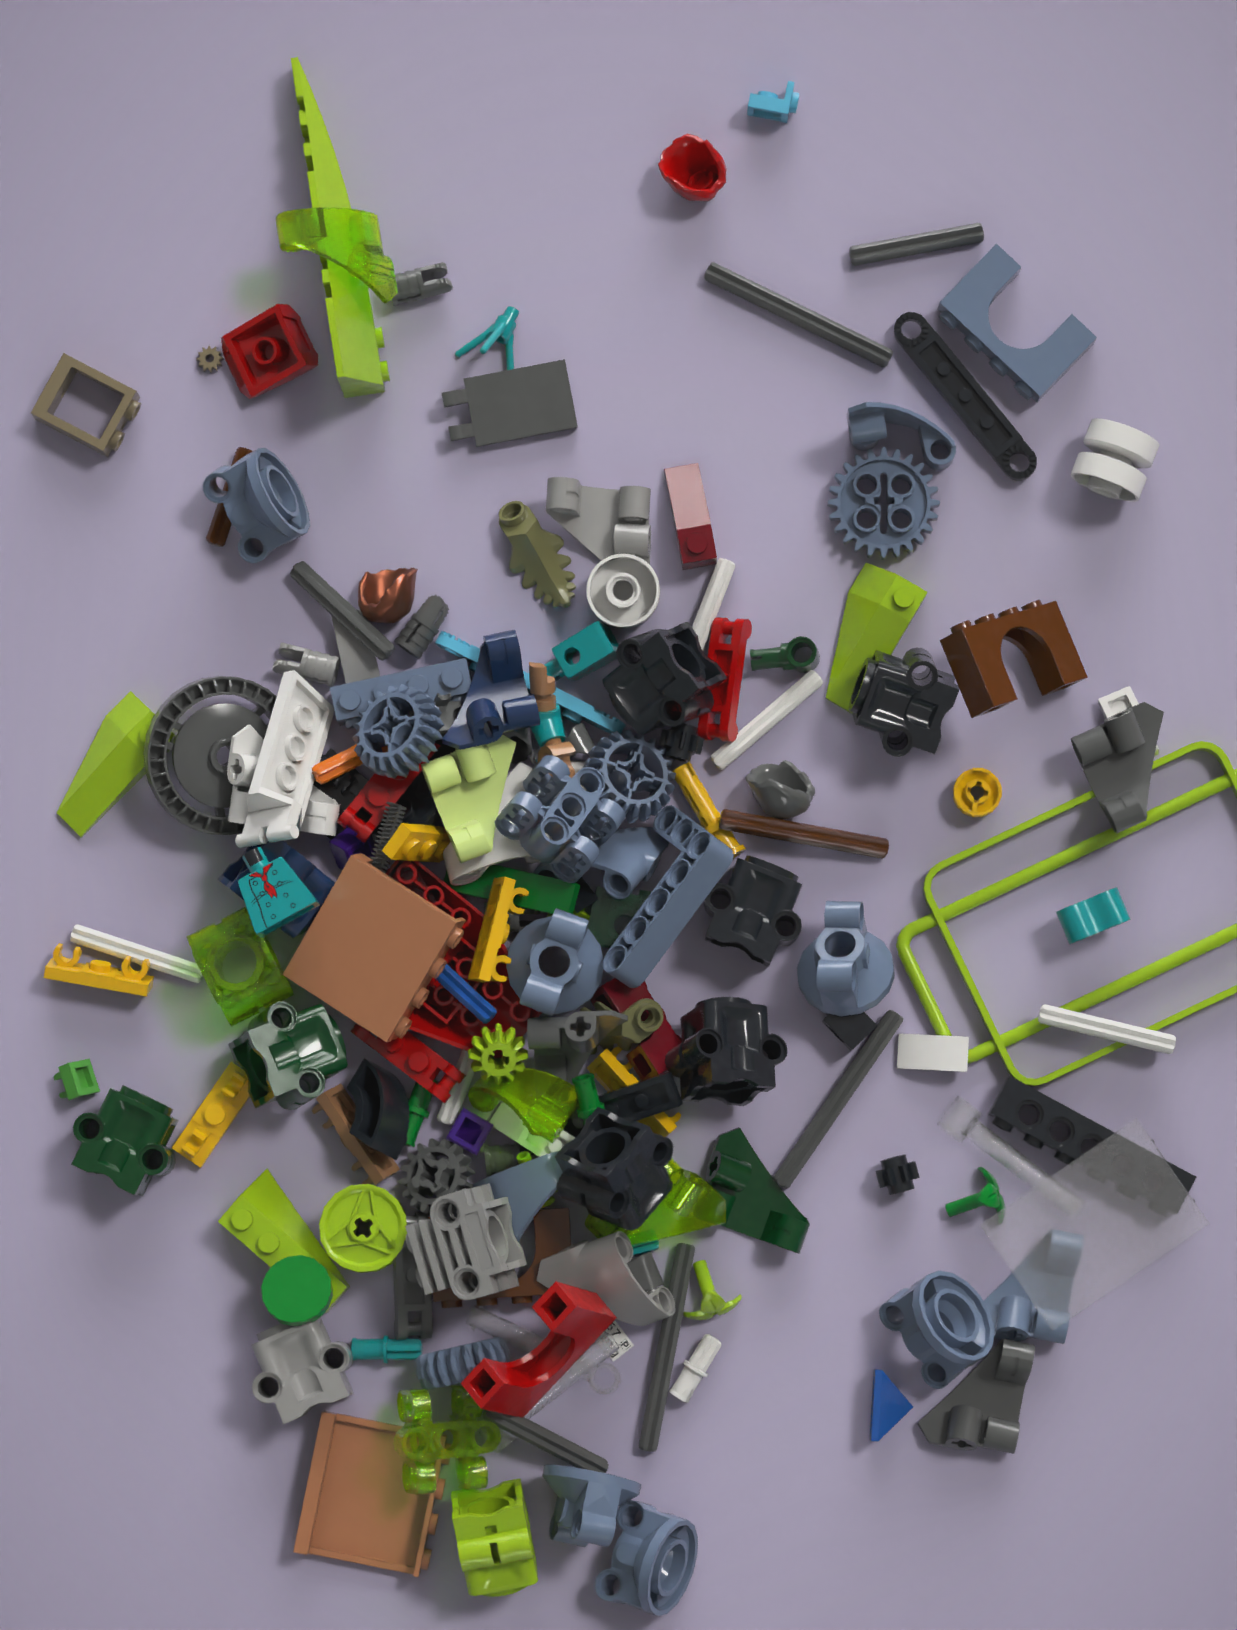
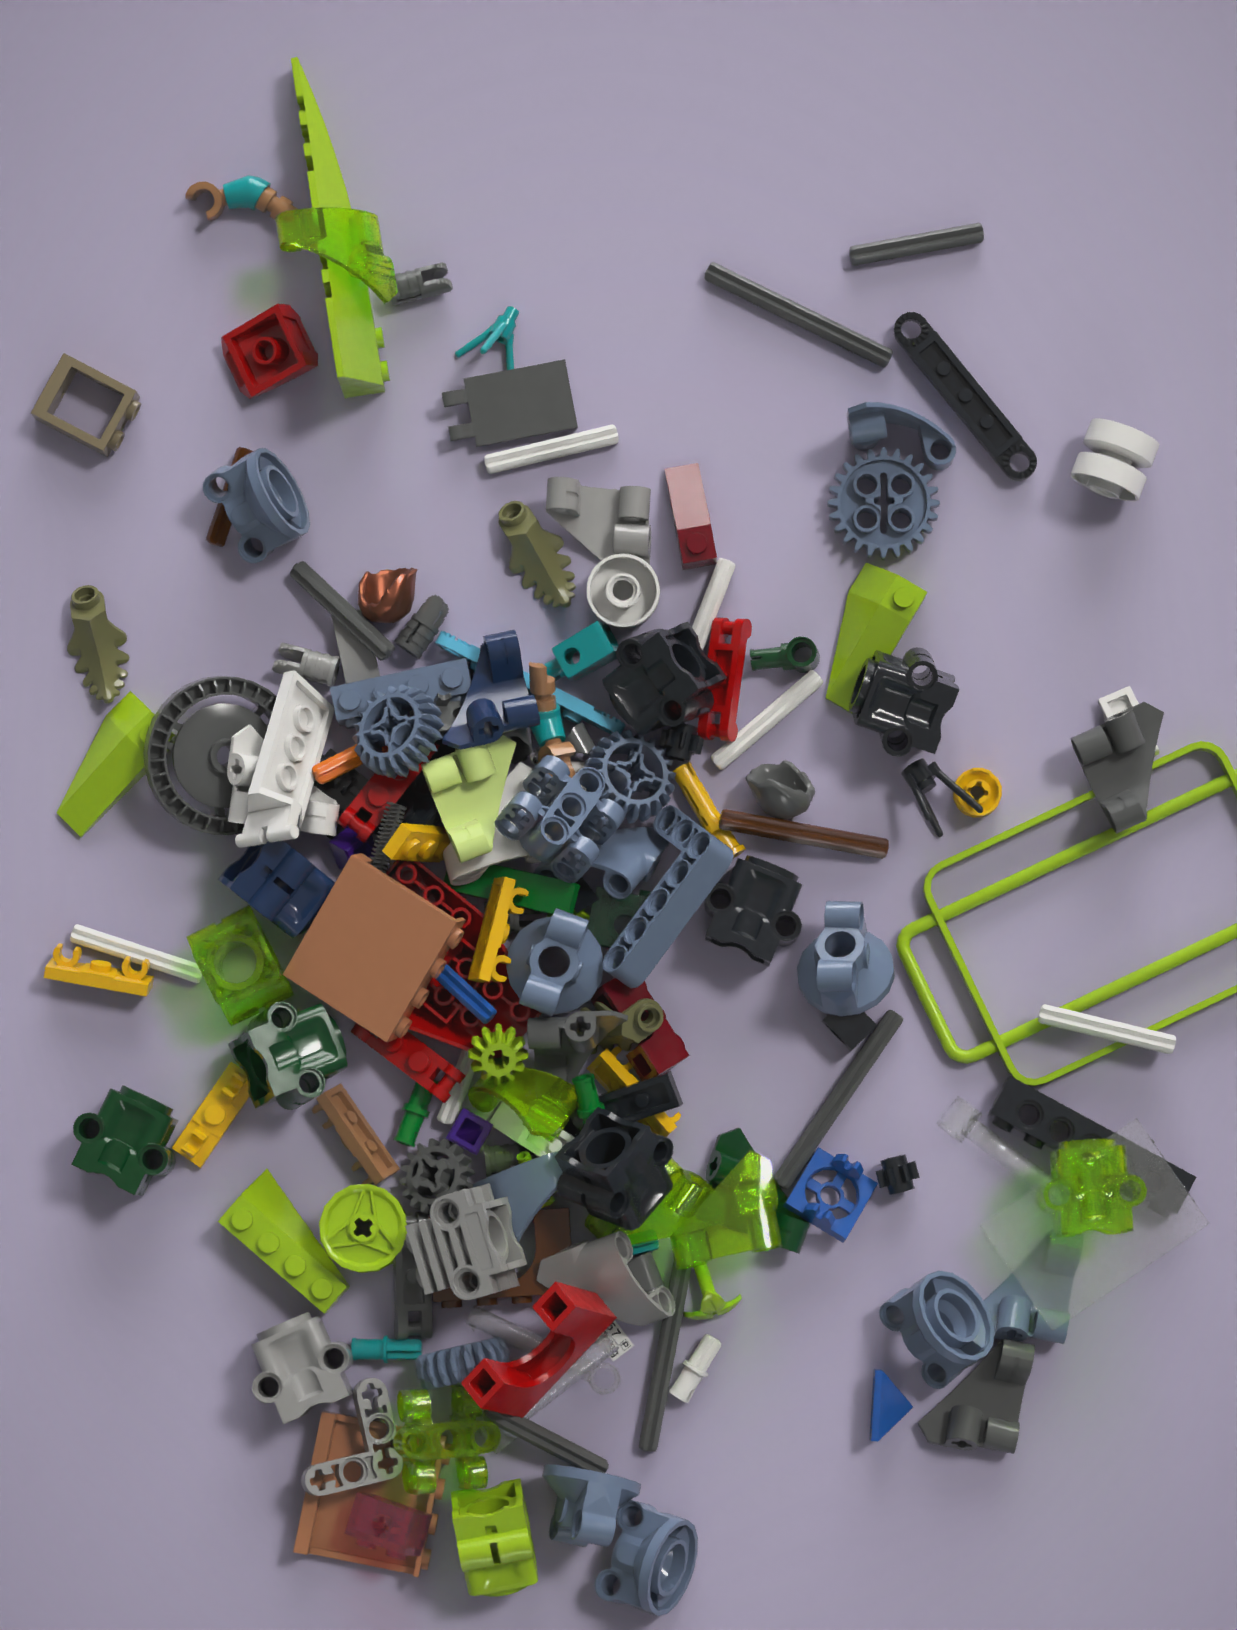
bright green tile [54,1058,100,1100] -> none
dark tan piece [196,346,224,373] -> none
teal torso [238,847,320,938] -> none
green tile [261,1255,333,1327] -> none
black brick [346,1058,410,1160] -> none
red hair [658,133,727,202] -> none
black piece [665,997,788,1106] -> none
medium azure bracket [747,81,800,123] -> none
white slope [897,1033,969,1072] -> none
sand blue arch [937,243,1097,403] -> none
reddish brown arch [940,600,1088,718] -> none
green plant [945,1167,1005,1225] -> none
teal axle [1056,887,1131,945] -> none
none -> olive plant [67,585,129,703]
none -> piece [185,175,305,232]
none -> light grey beam [301,1378,403,1496]
none -> clear pink brick [344,1492,433,1560]
none -> white axle [484,425,619,474]
none -> clear neon green panel [670,1150,783,1270]
none -> blue piece [783,1147,878,1243]
none -> black plant [901,758,984,837]
none -> clear neon green piece [1036,1139,1147,1238]

